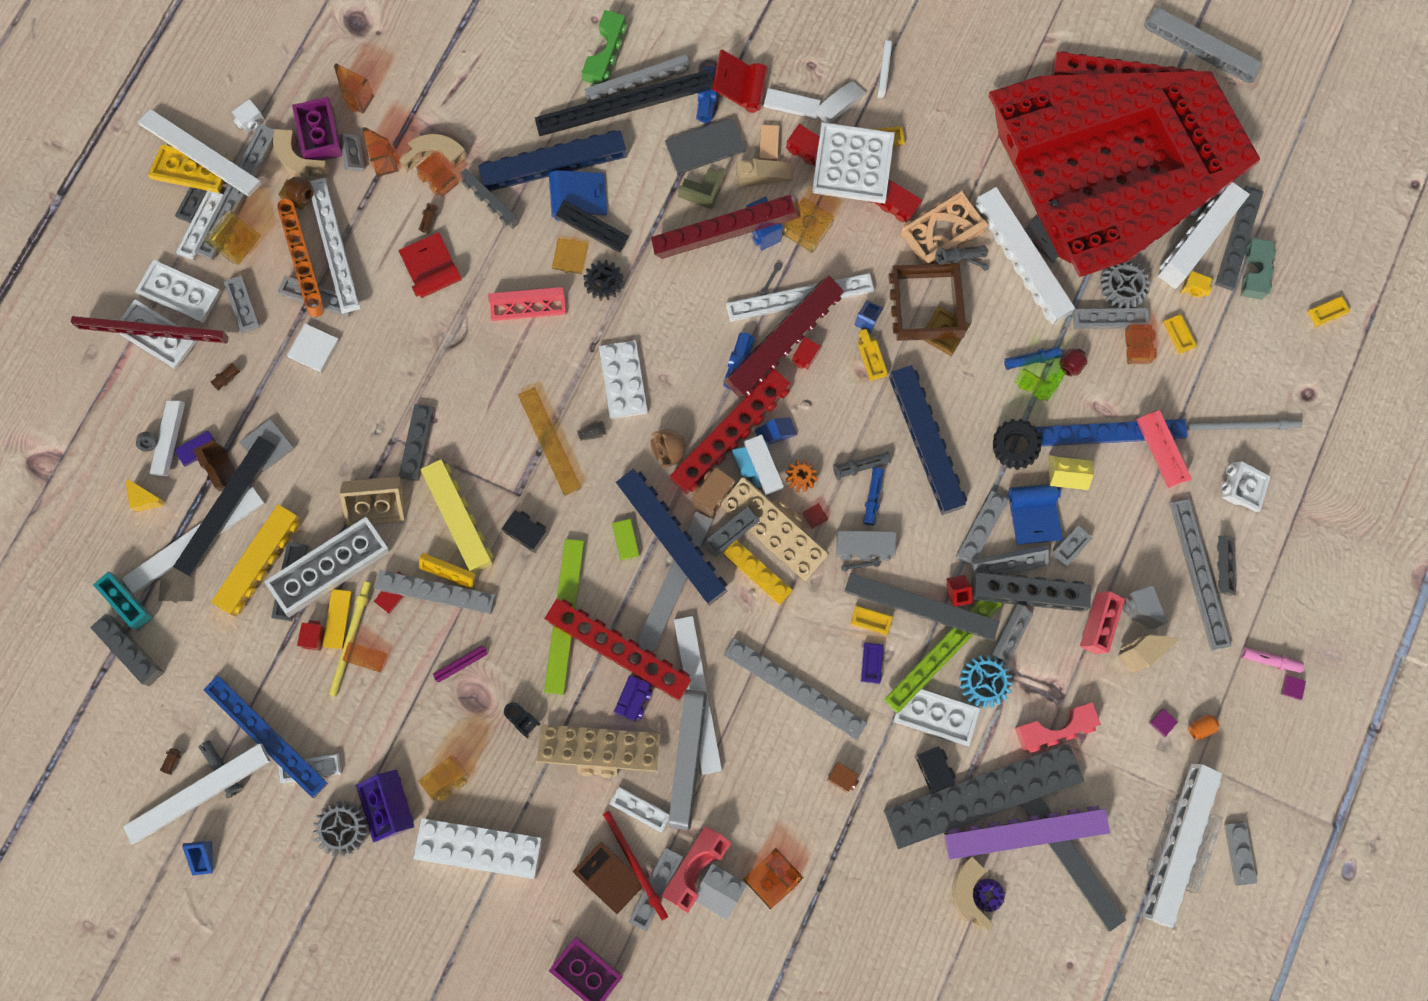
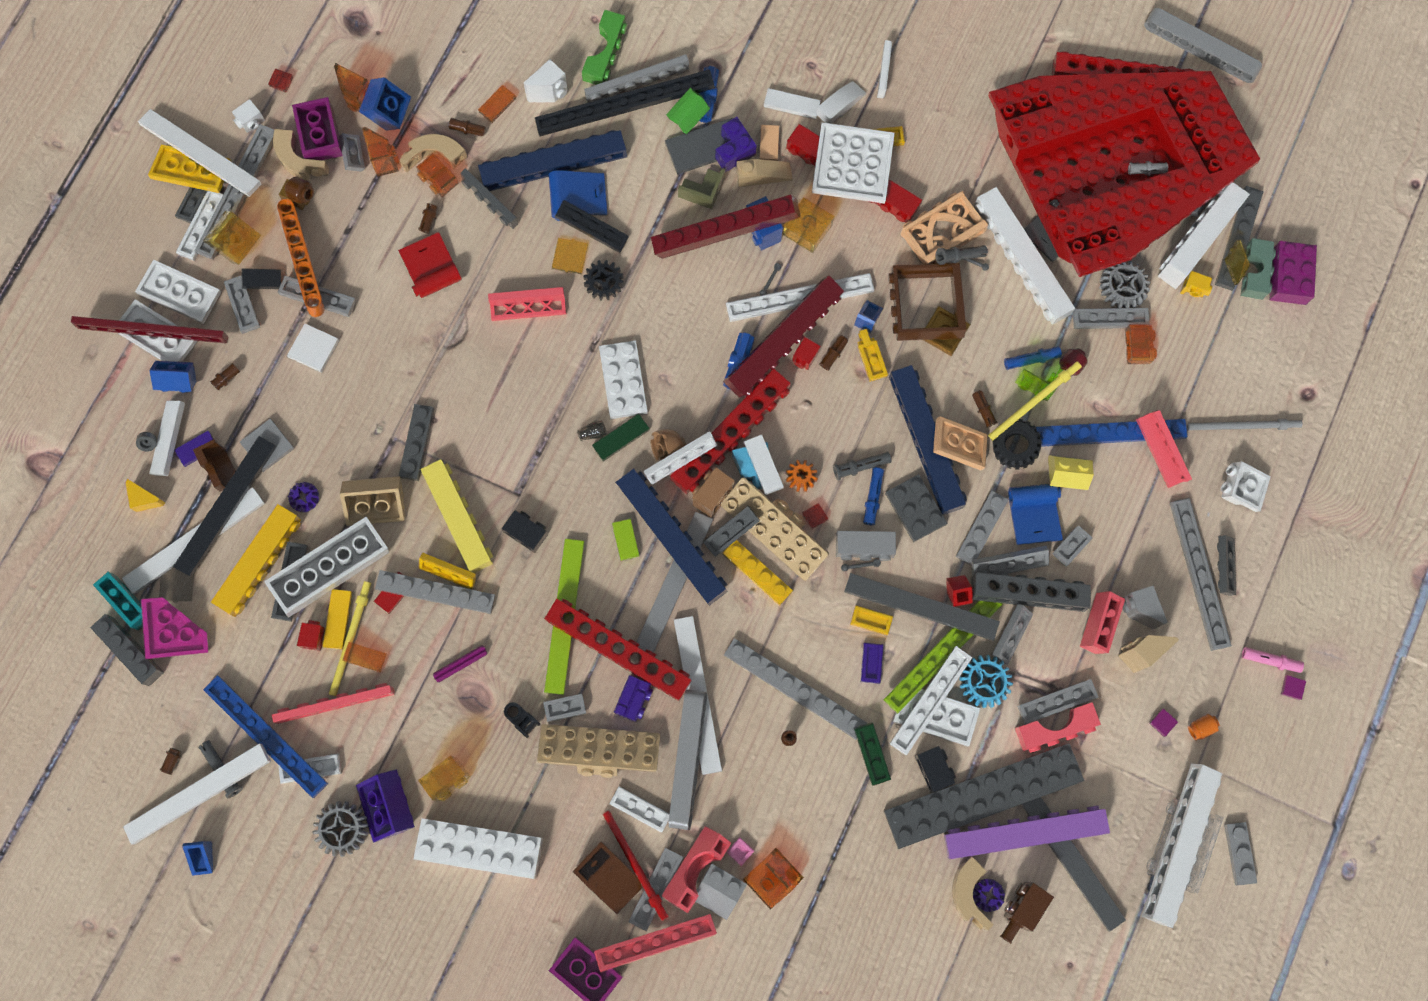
white tile [309,178,361,314] -> none
clear yellow tile [518,387,582,496] -> none
red door [712,49,768,113] -> none
blue slope [755,417,797,445] -> none
dark orange brick [827,762,859,793] -> none
yellow tile [1163,314,1197,355] -> none
yellow tile [1307,295,1351,327] -> none
none -> dark pink plate [141,597,208,659]
none -> blue brick [149,361,196,393]
none -> black tile [241,269,281,289]
none -> clear red tile [268,68,293,93]
none -> coral plate [272,683,395,724]
none -> dark purple gear [288,482,319,512]
none -> blue brick [359,77,411,131]
none -> reddish brown axle [448,118,486,136]
none -> clear orange tile [478,85,516,123]
none -> white slope [523,59,568,102]
none -> light grey plate [543,694,586,722]
none -> dark green tile [592,414,650,462]
none -> coral plate [594,914,717,972]
none -> white tile [643,431,717,485]
none -> bright green panel [666,88,710,134]
none -> dark purple brick [715,117,757,172]
none -> bright pink tile [726,837,754,866]
none -> reddish brown pin [781,730,797,746]
none -> reddish brown axle [819,335,848,371]
none -> dark green tile [853,722,891,786]
none -> dark grey plate [885,474,948,543]
none -> white plate [889,646,972,756]
none -> light nougat plate [933,416,987,470]
none -> reddish brown axle [972,390,998,428]
none -> light yellow bar [988,361,1082,441]
none -> reddish brown brick [1000,882,1054,944]
none -> light grey plate [1017,679,1098,724]
none -> light grey pin [1128,161,1168,176]
none -> clear yellow piece [1224,240,1250,285]
none -> magenta brick [1269,241,1317,305]

